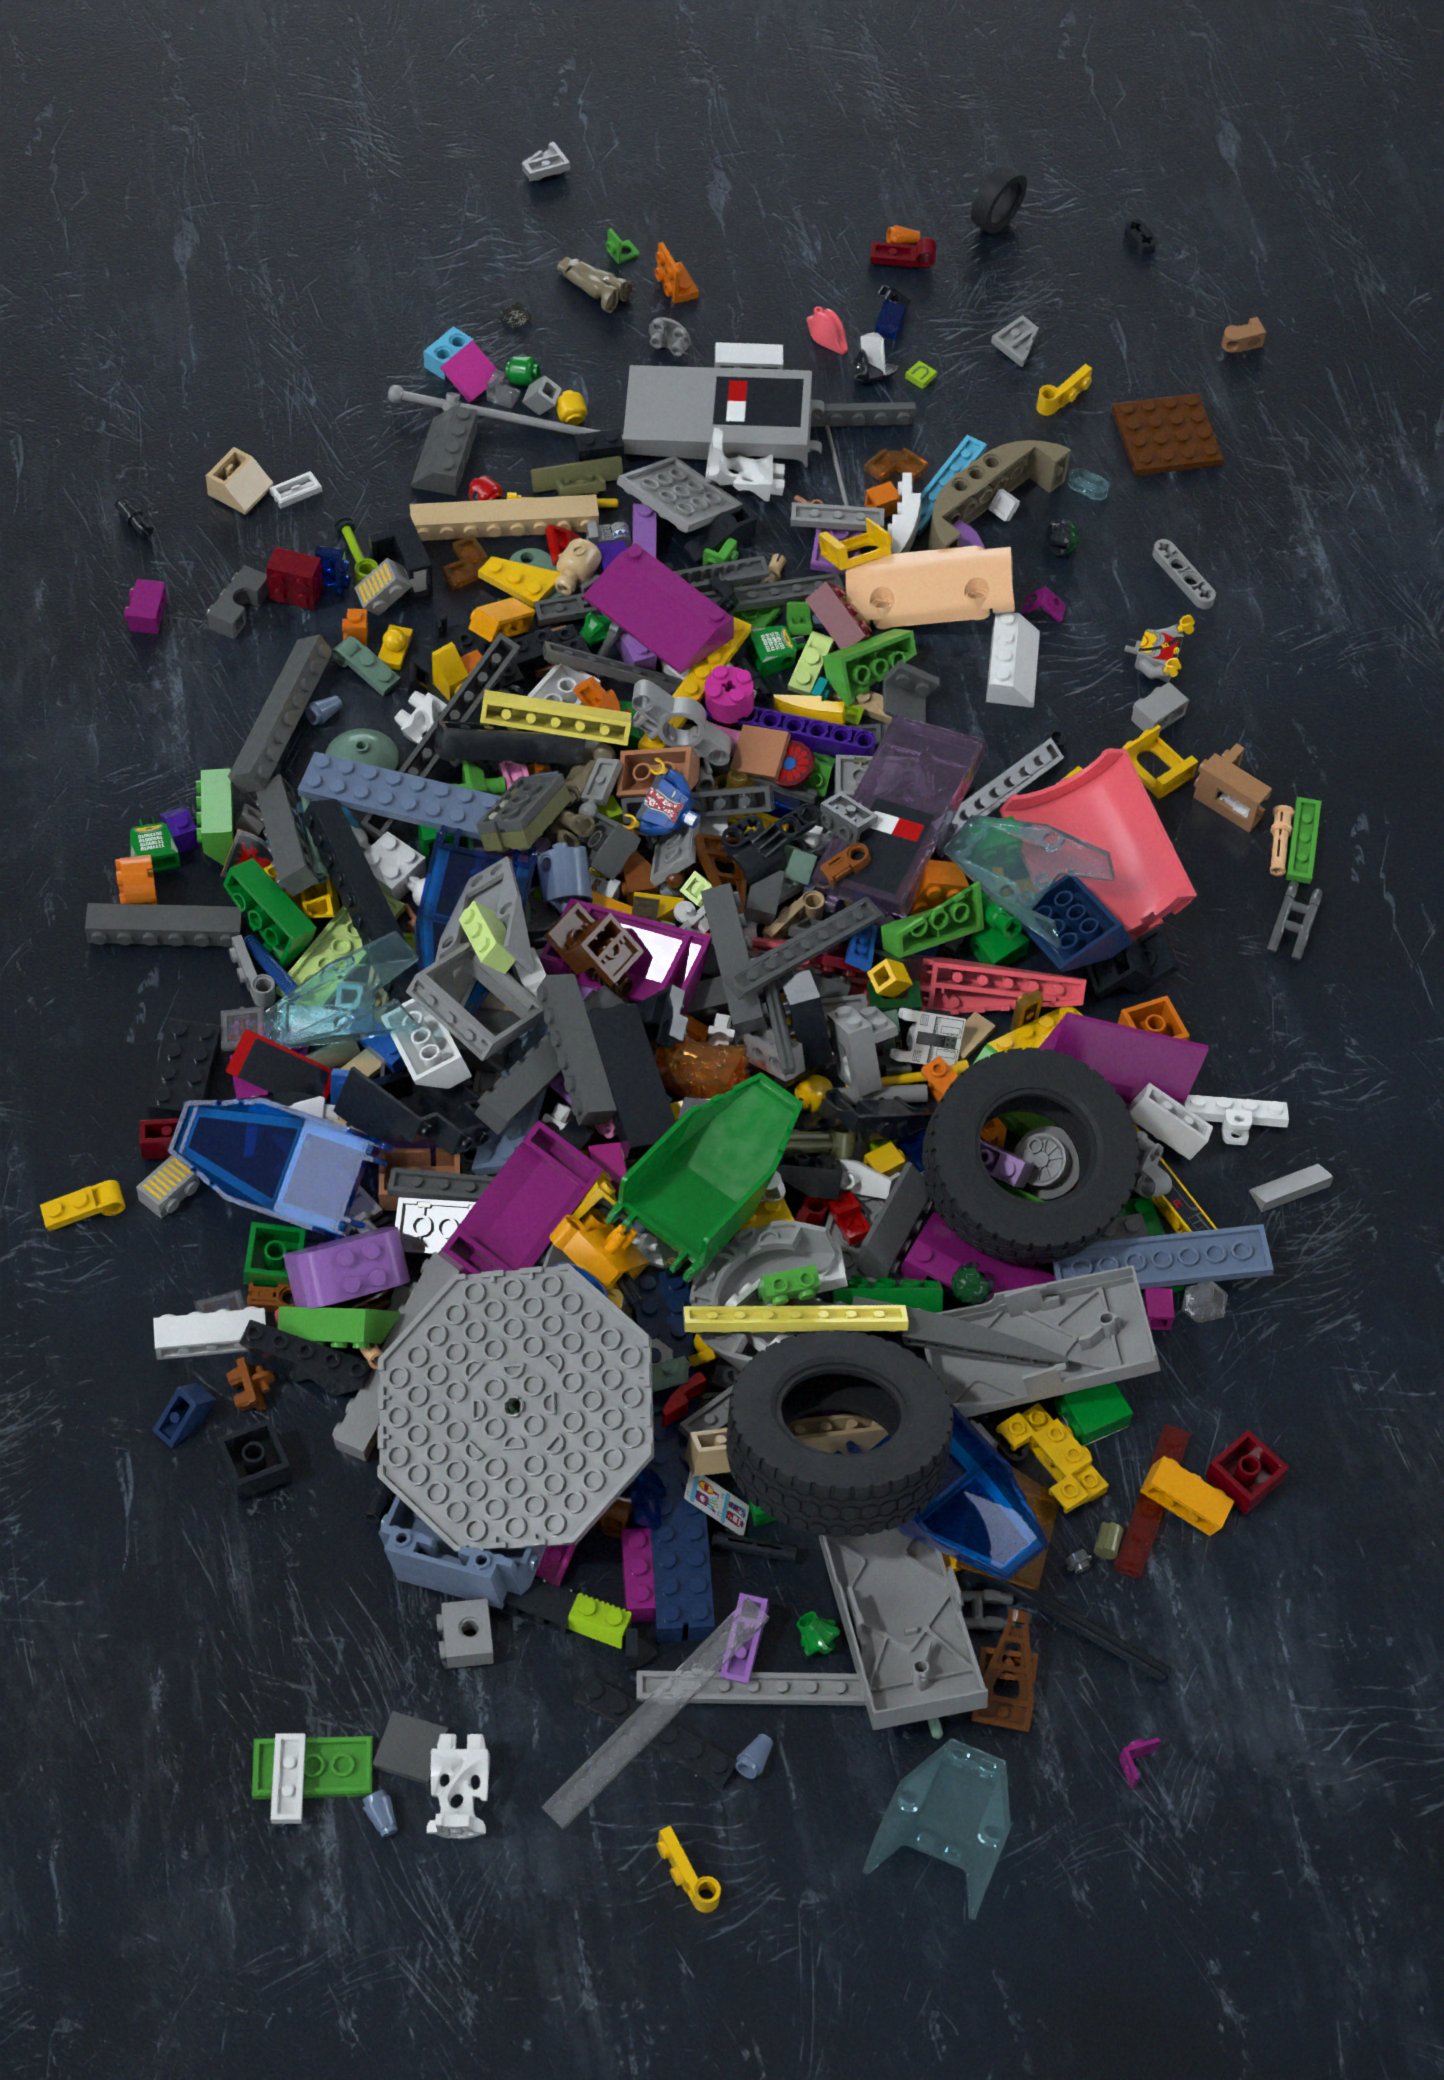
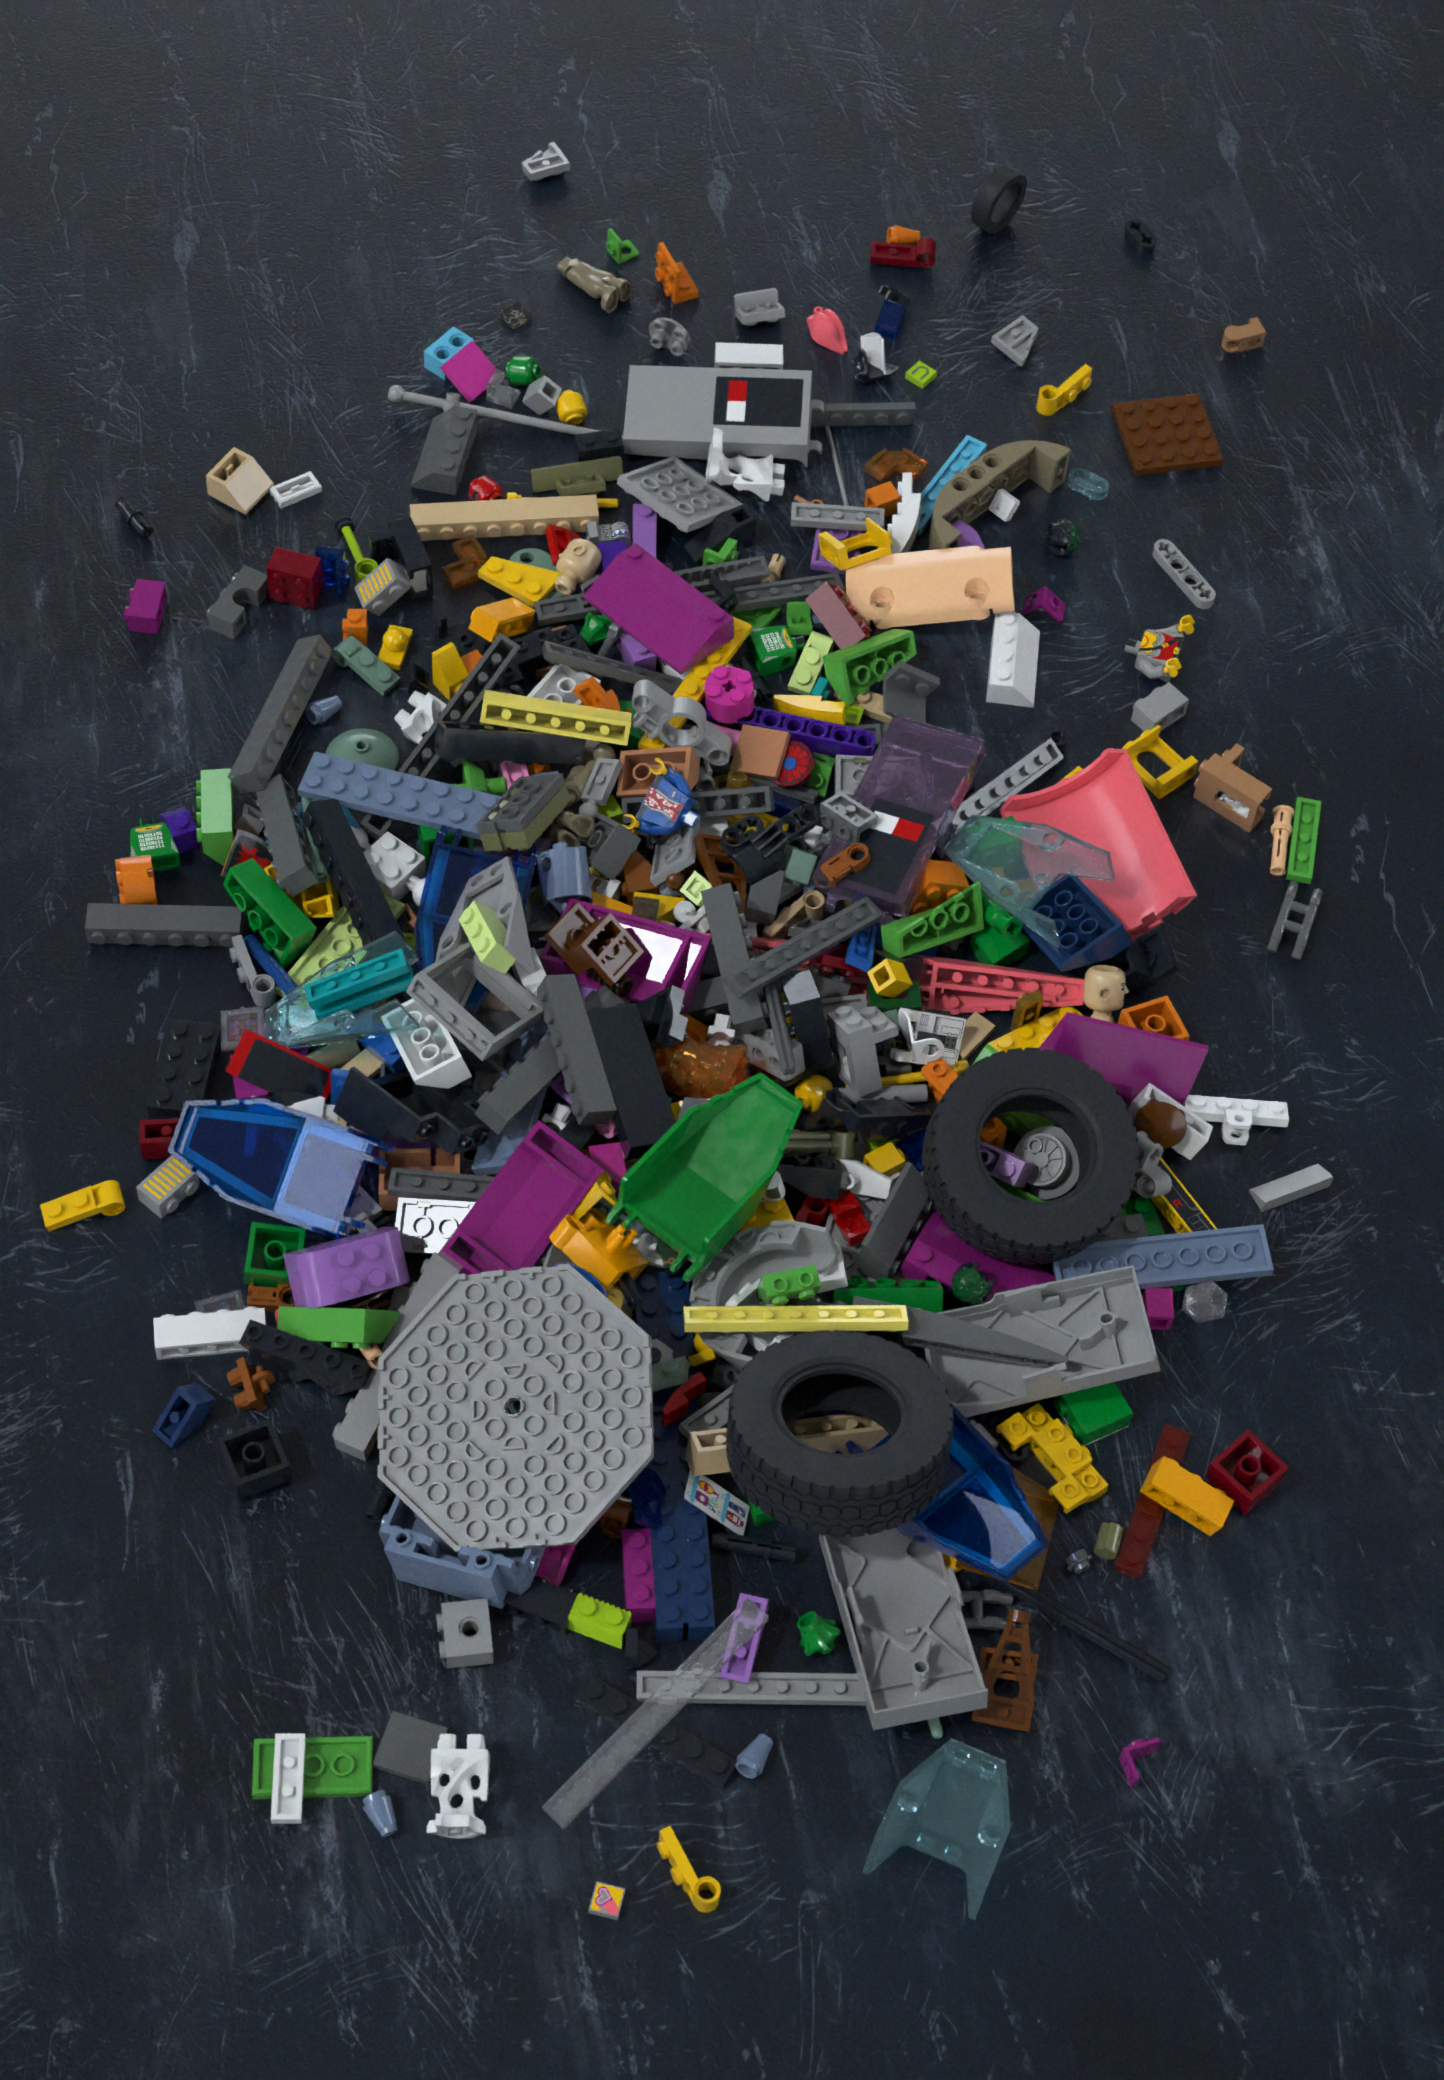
none -> teal brick [304,948,414,1024]
none -> tile [589,1881,625,1920]
none -> light grey bracket [734,288,785,326]
none -> white piece [898,1009,944,1065]
none -> tan piece [1083,965,1129,1023]
none -> reddish brown dish [1134,1099,1187,1149]

